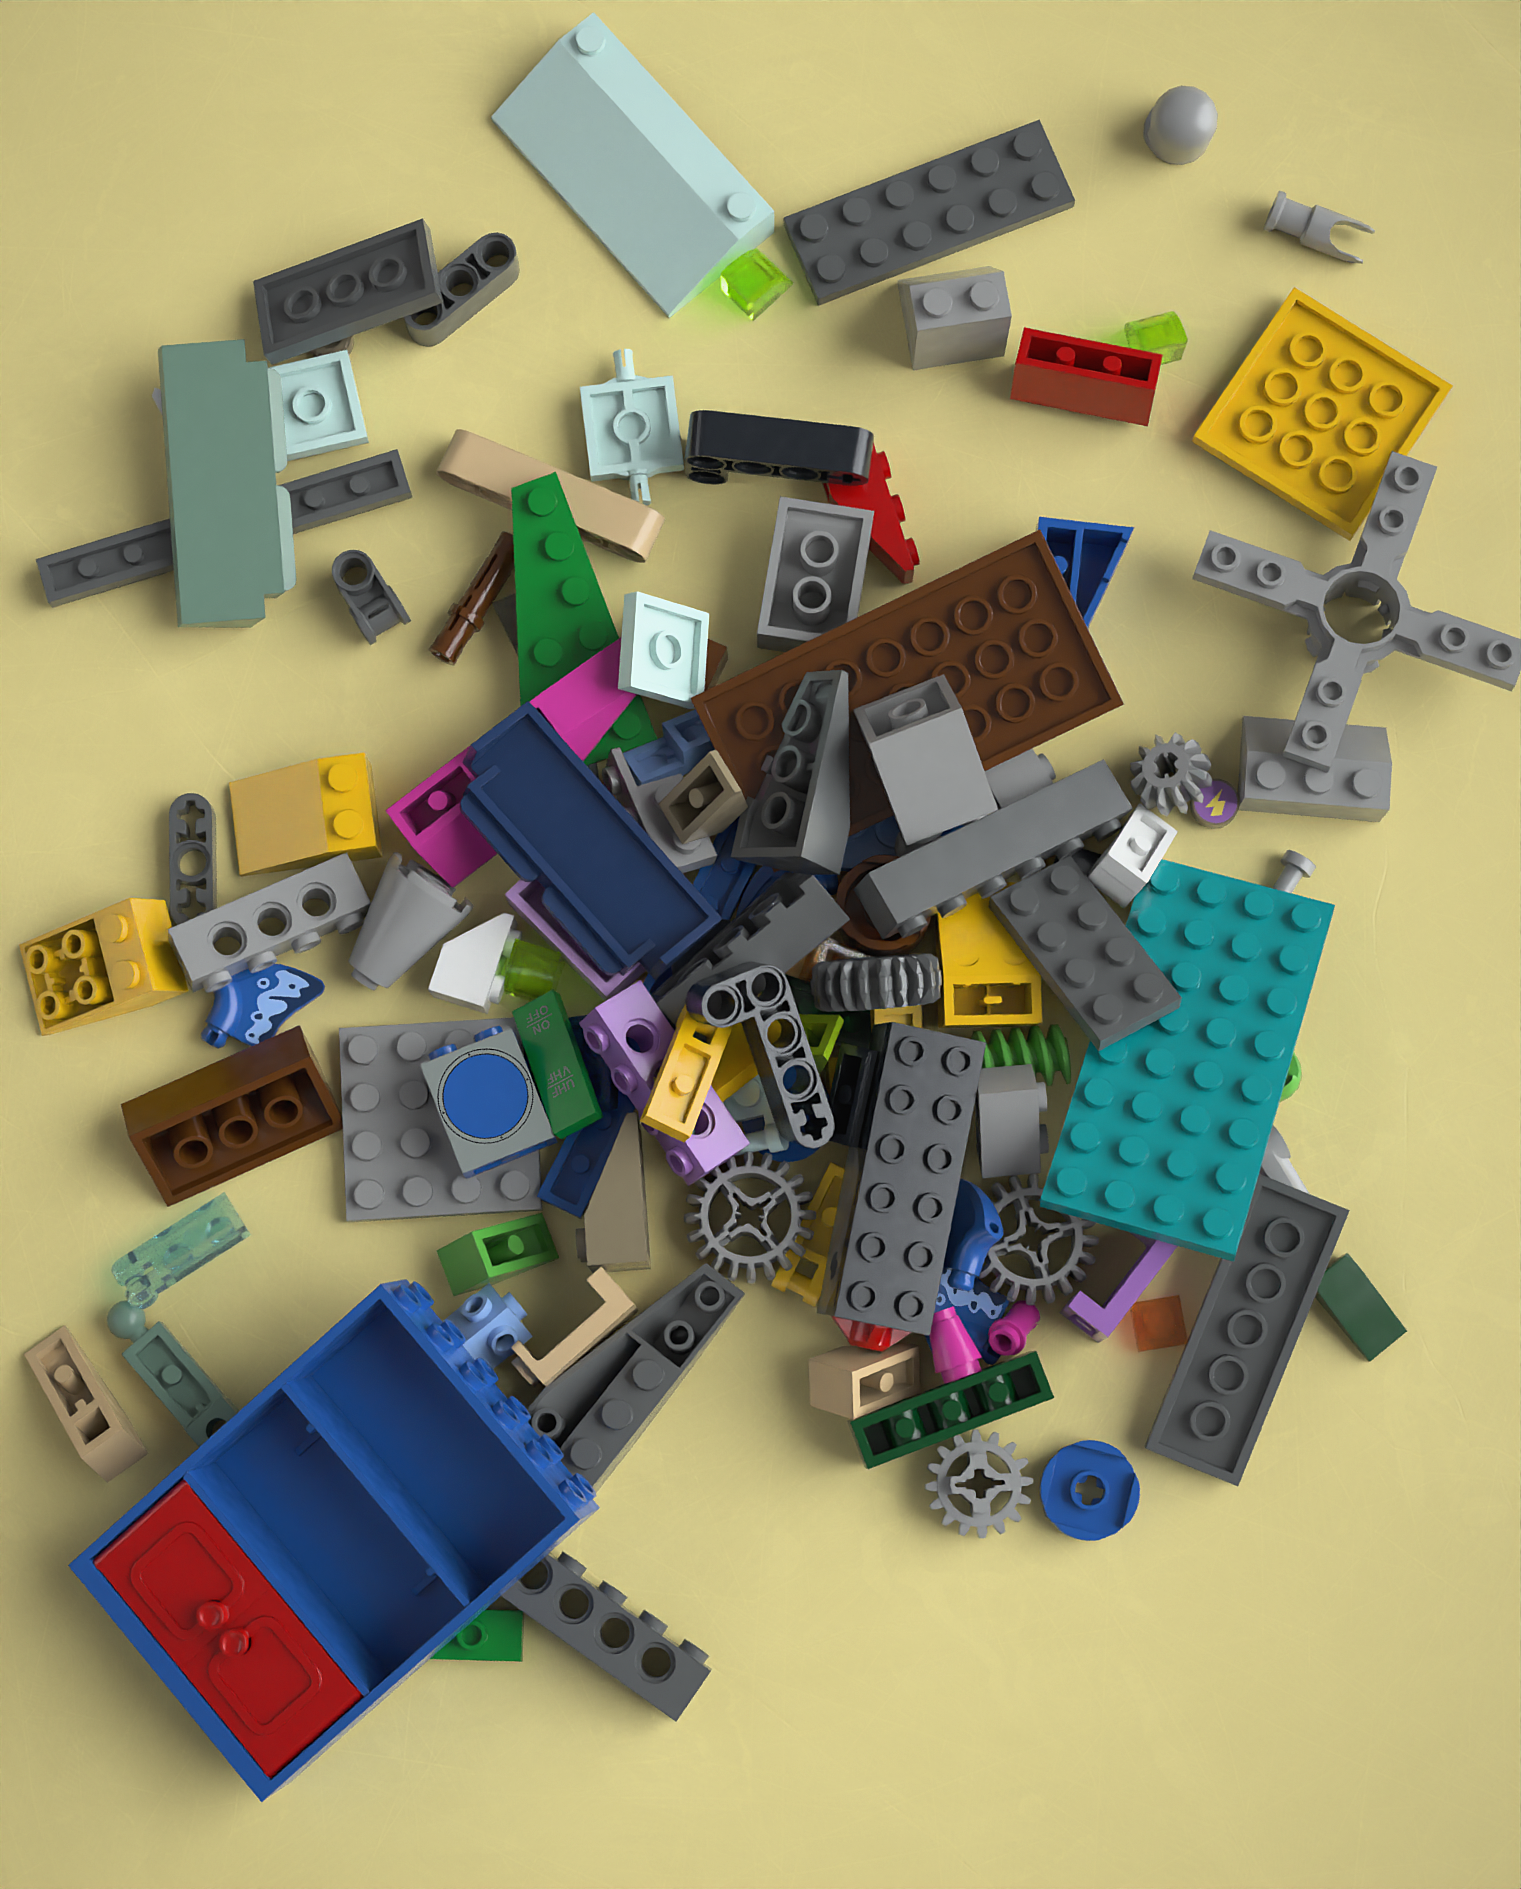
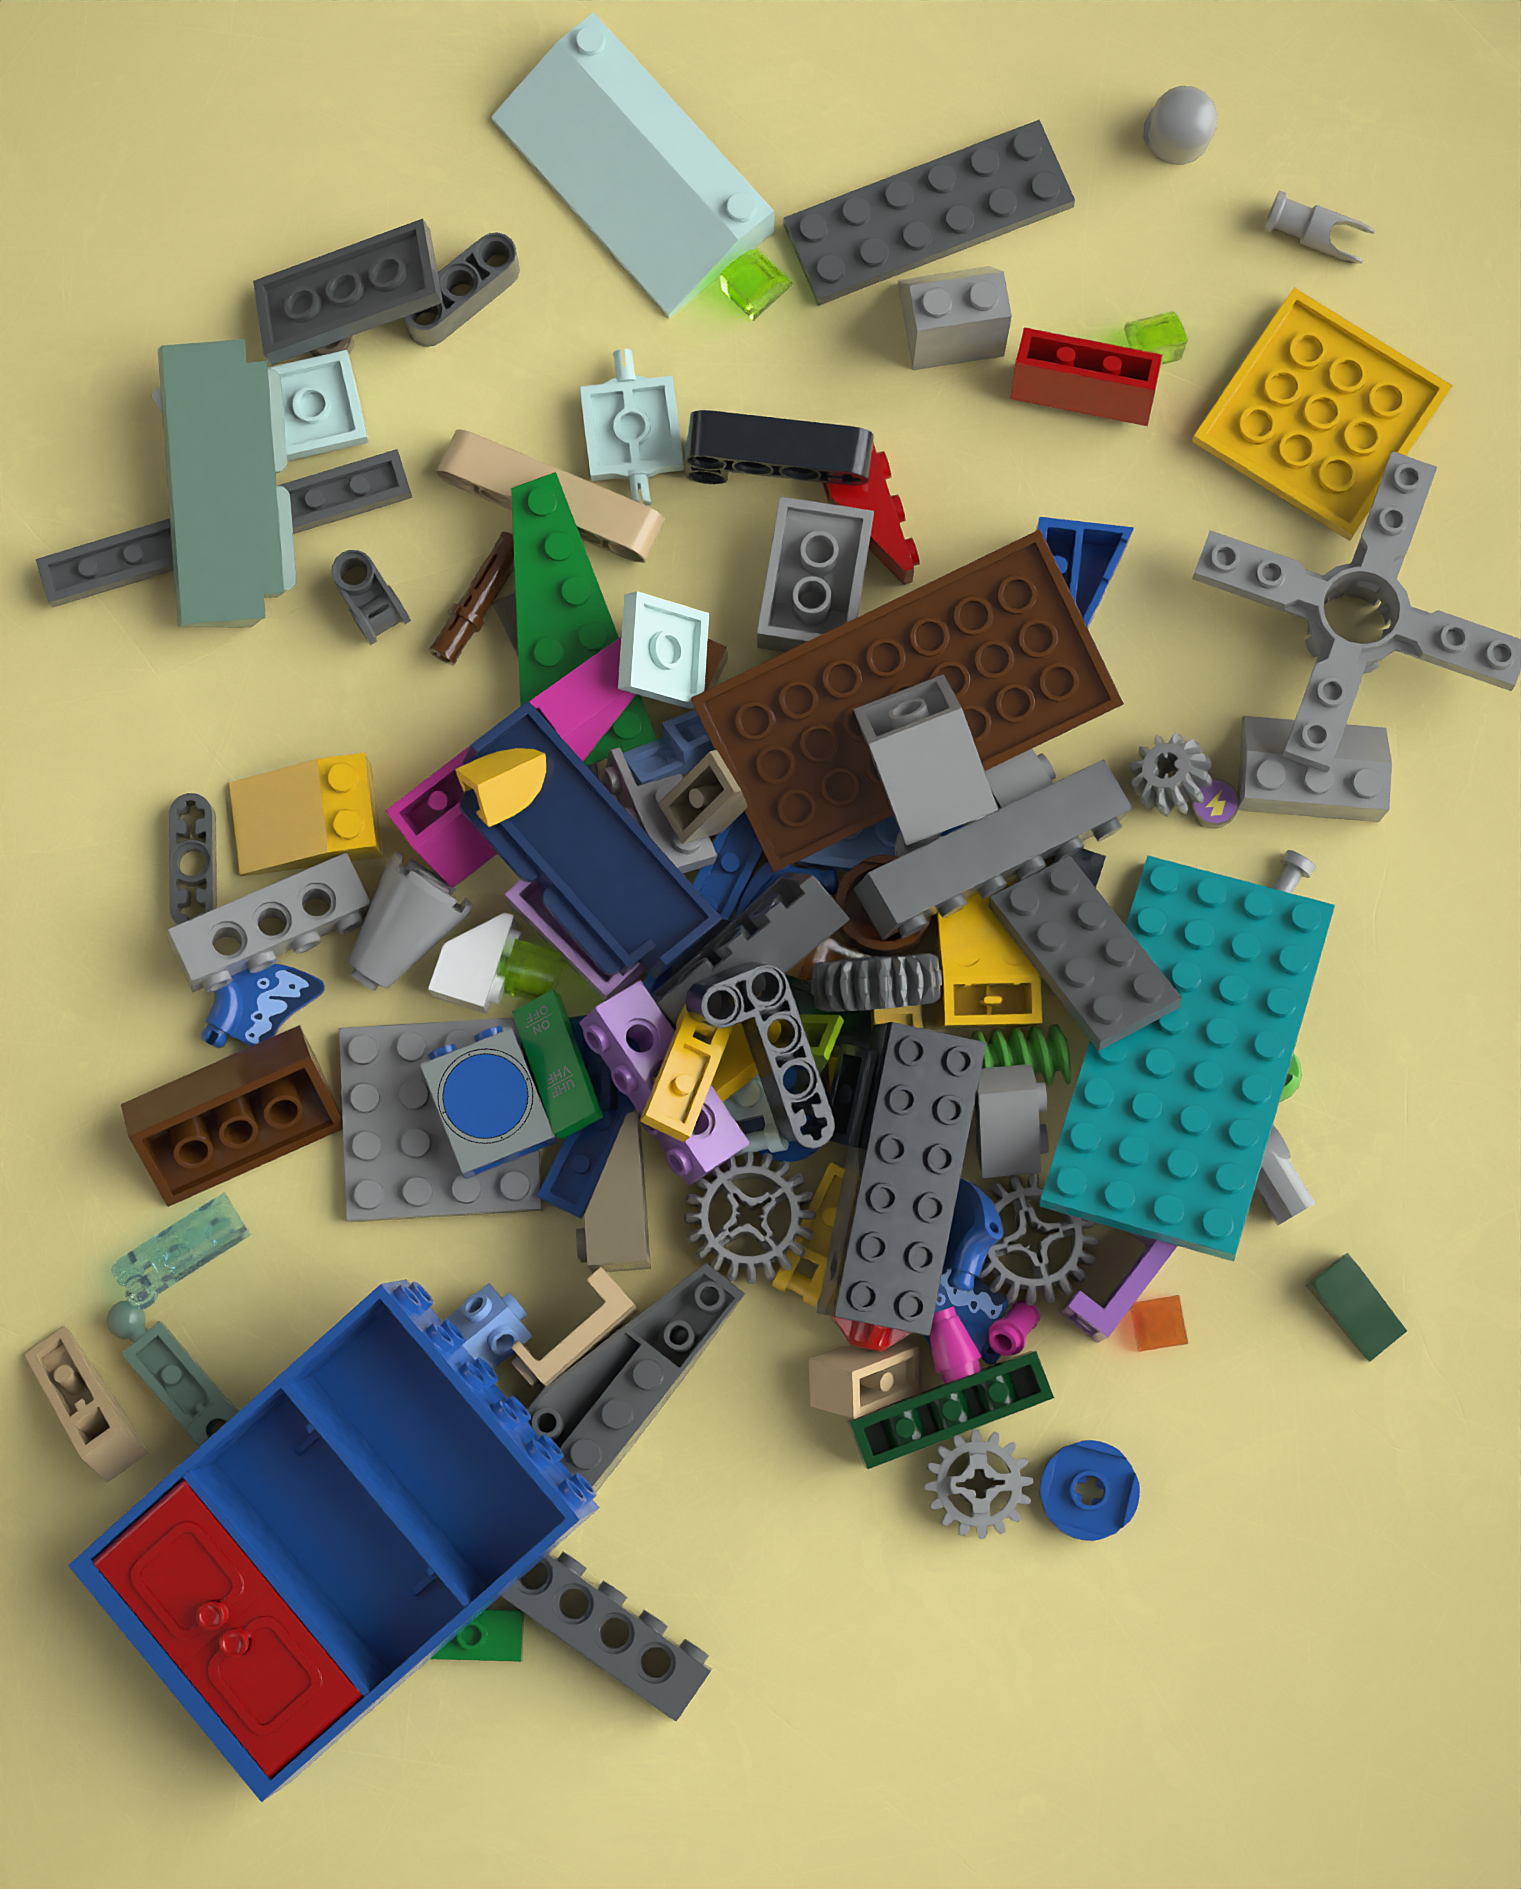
yellow slope [19,898,189,1036] -> none
bright green slope [437,1213,559,1296] -> none
dark grey wedge [731,670,850,875] -> none
white plate [1087,803,1178,908] -> none
dark grey plate [1145,1174,1350,1486] -> none
none -> yellow brick [455,748,546,827]

